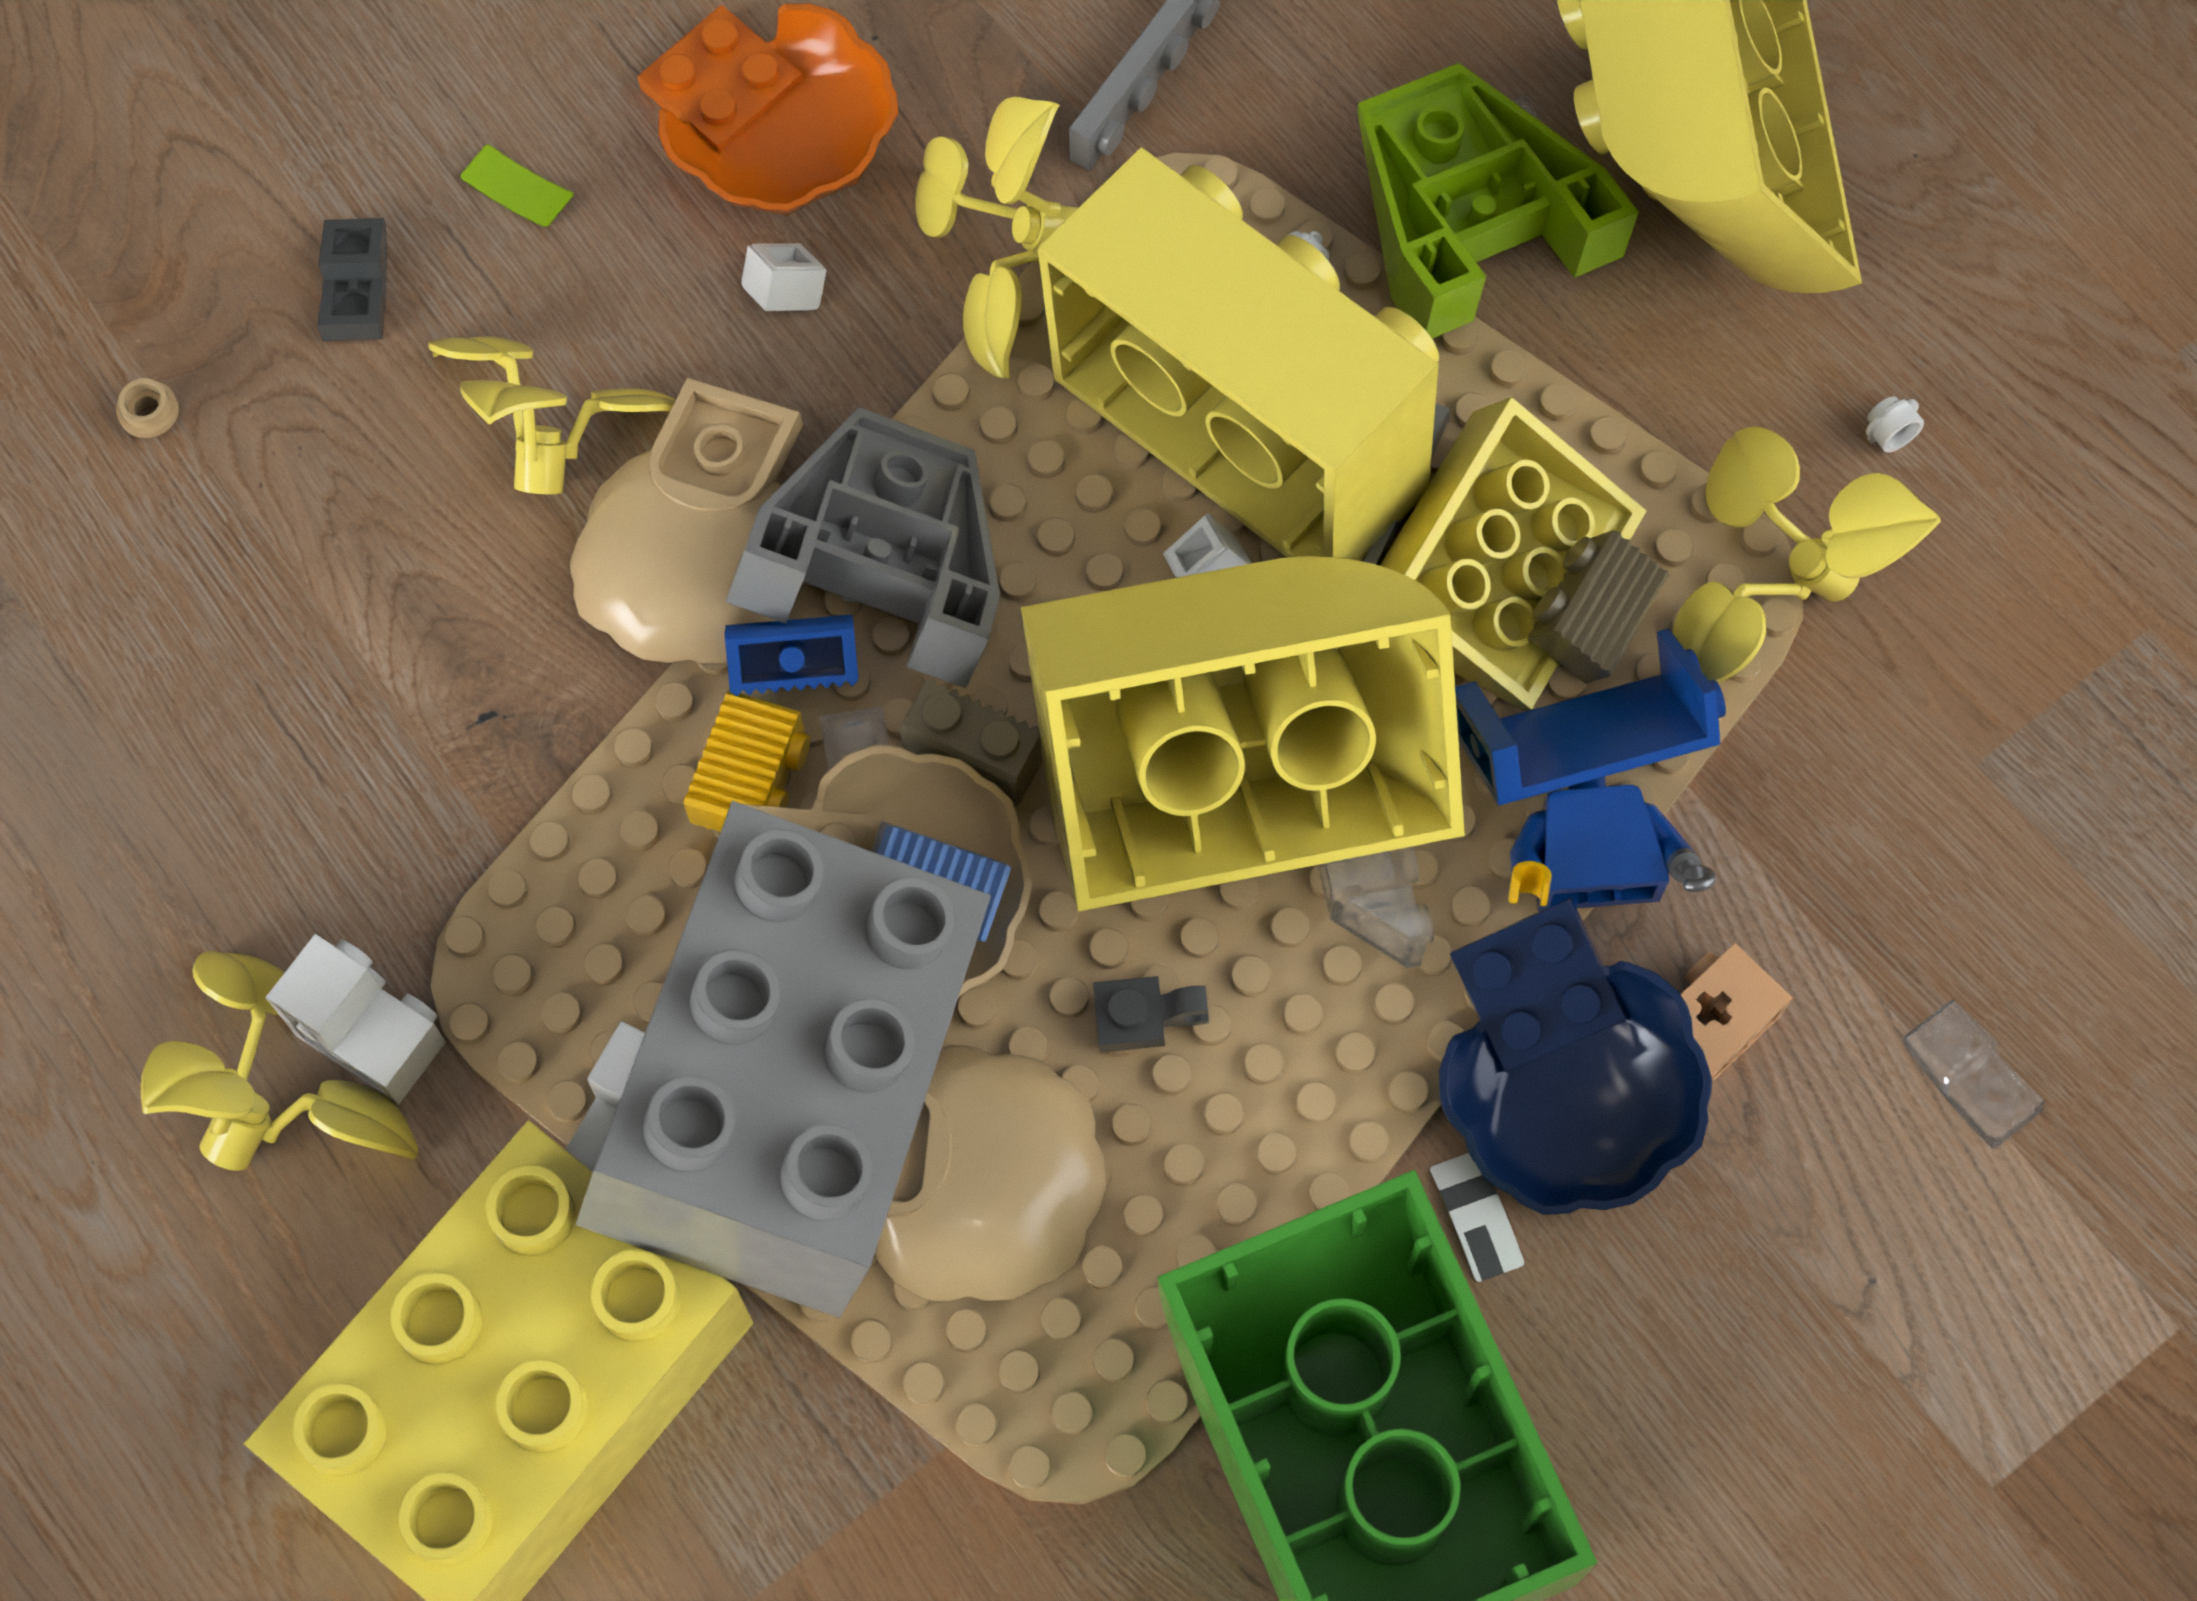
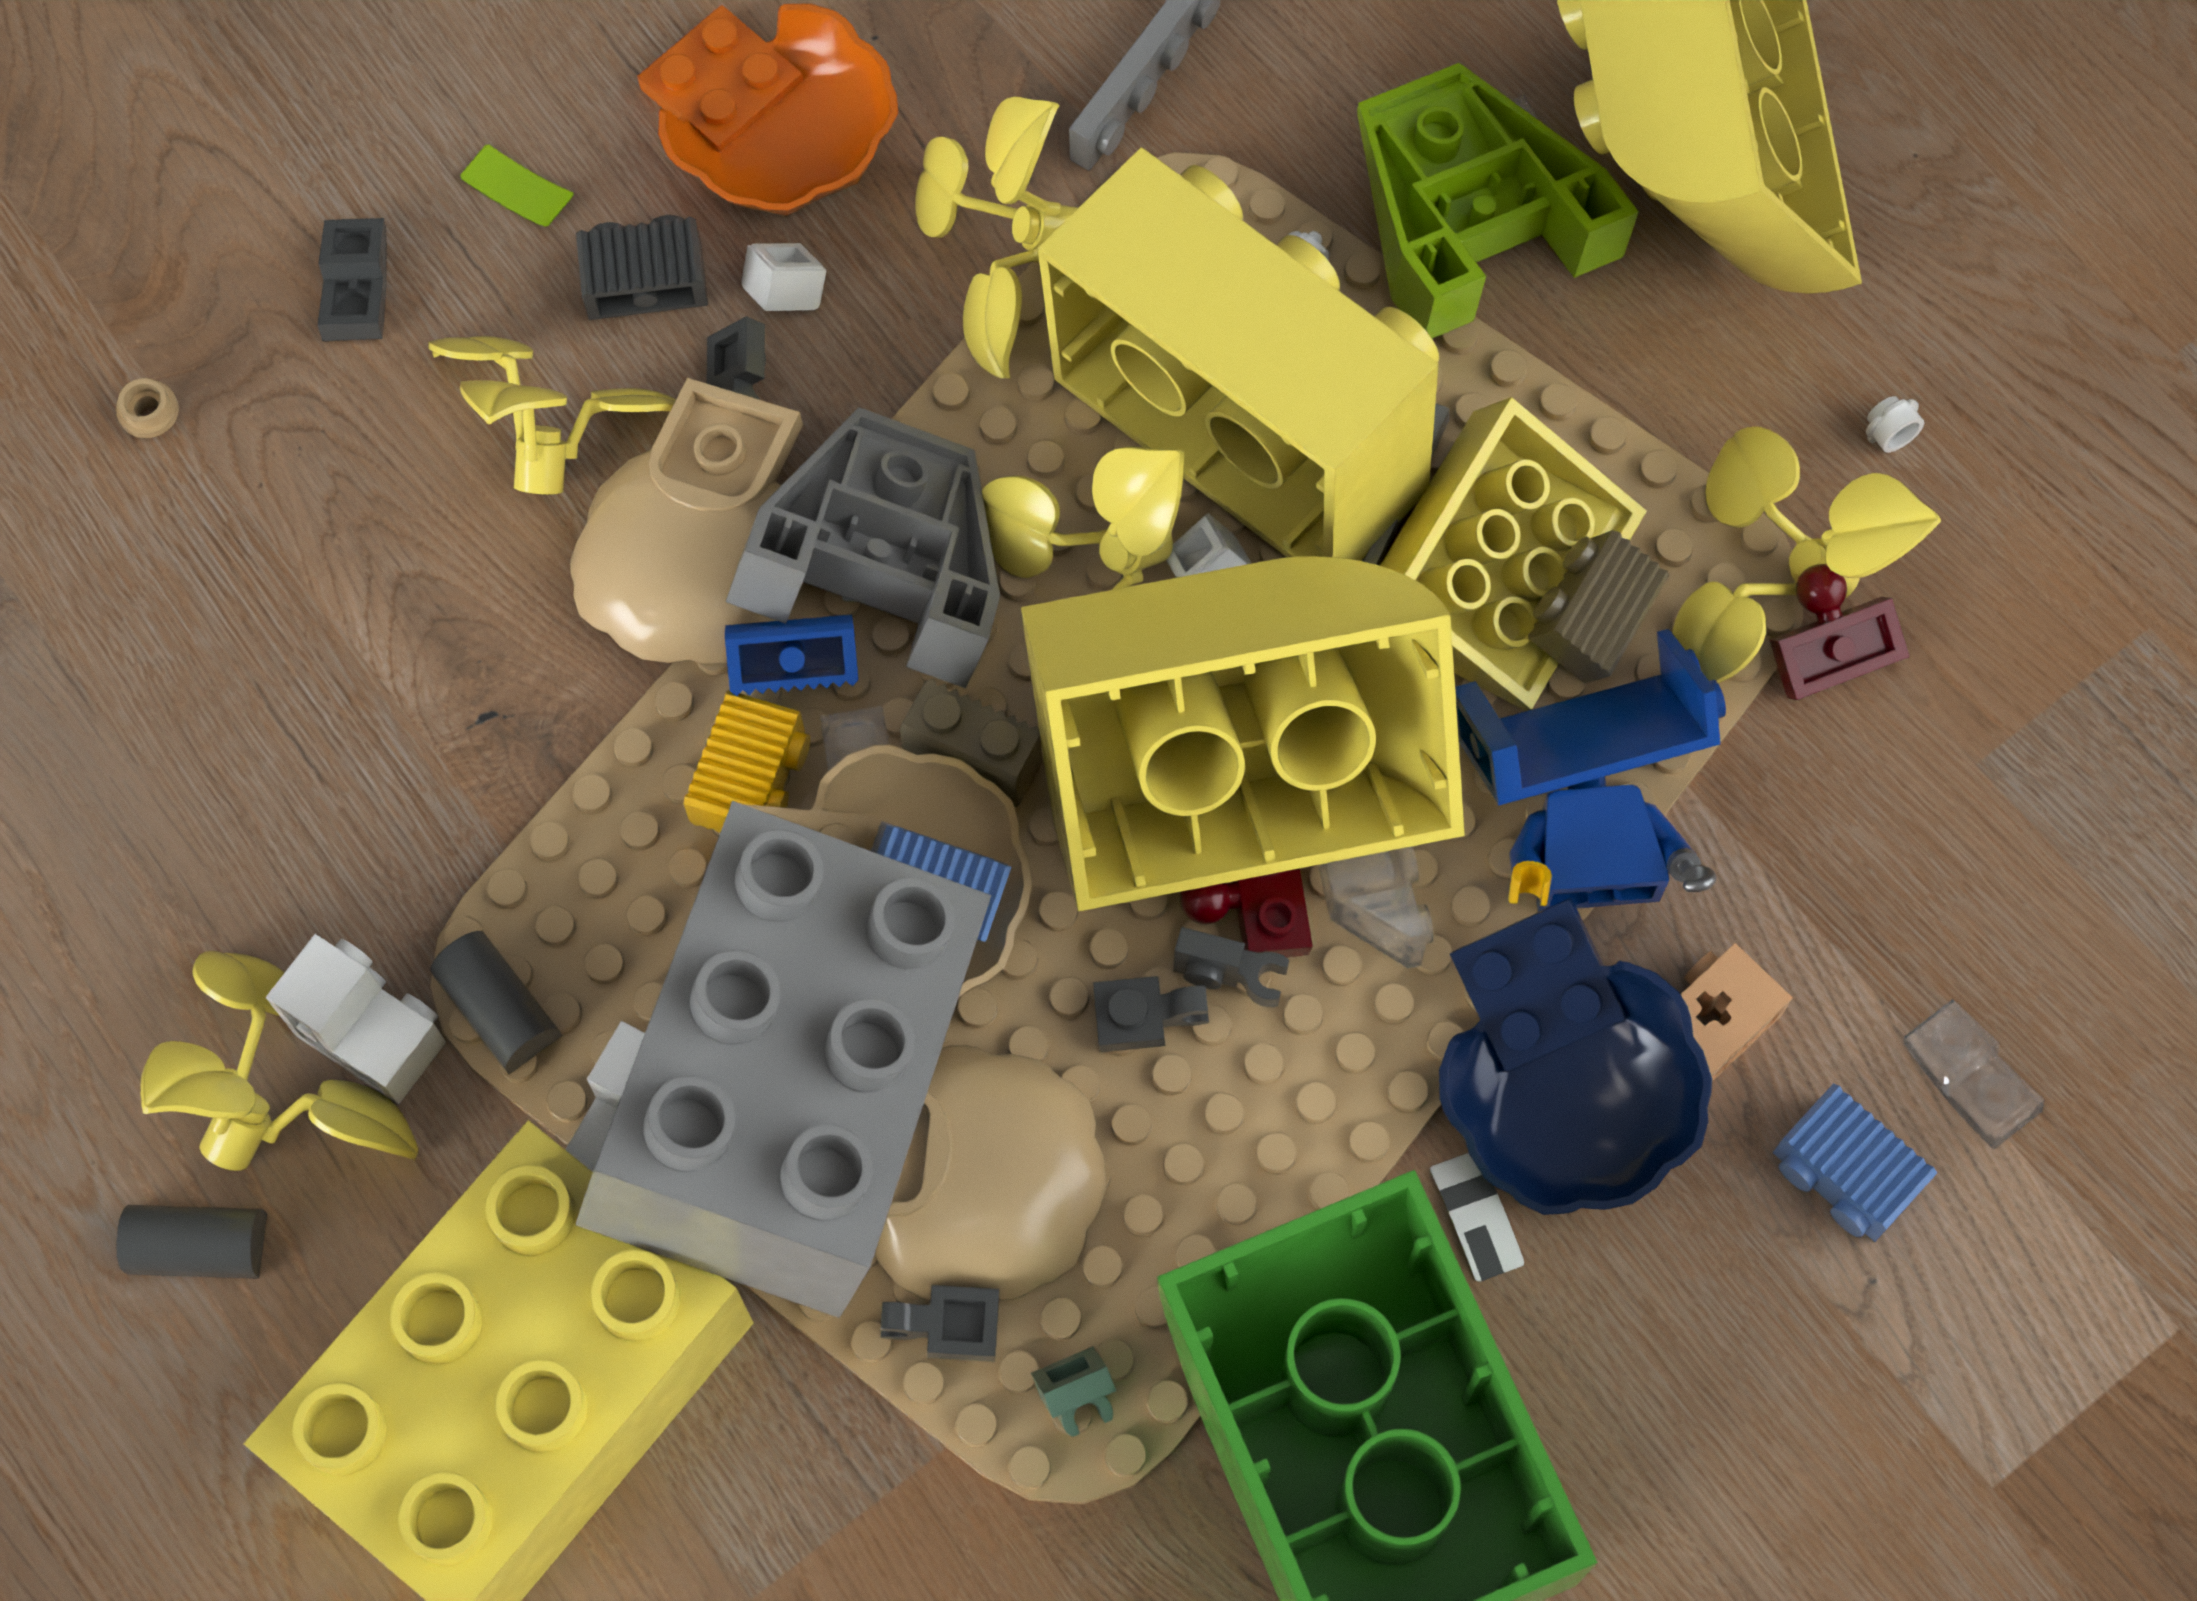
none -> dark grey brick [116,1205,267,1279]
none -> dark grey brick [430,931,562,1075]
none -> dark grey brick [576,215,708,320]
none -> dark grey plate [707,316,766,400]
none -> dark grey plate [880,1285,999,1362]
none -> light yellow plant [981,446,1184,590]
none -> sand green tile [1031,1346,1116,1437]
none -> dark grey plate [1173,927,1289,1007]
none -> dark red plate [1180,868,1313,957]
none -> plate [1769,564,1910,700]
none -> medium blue brick [1773,1083,1937,1242]

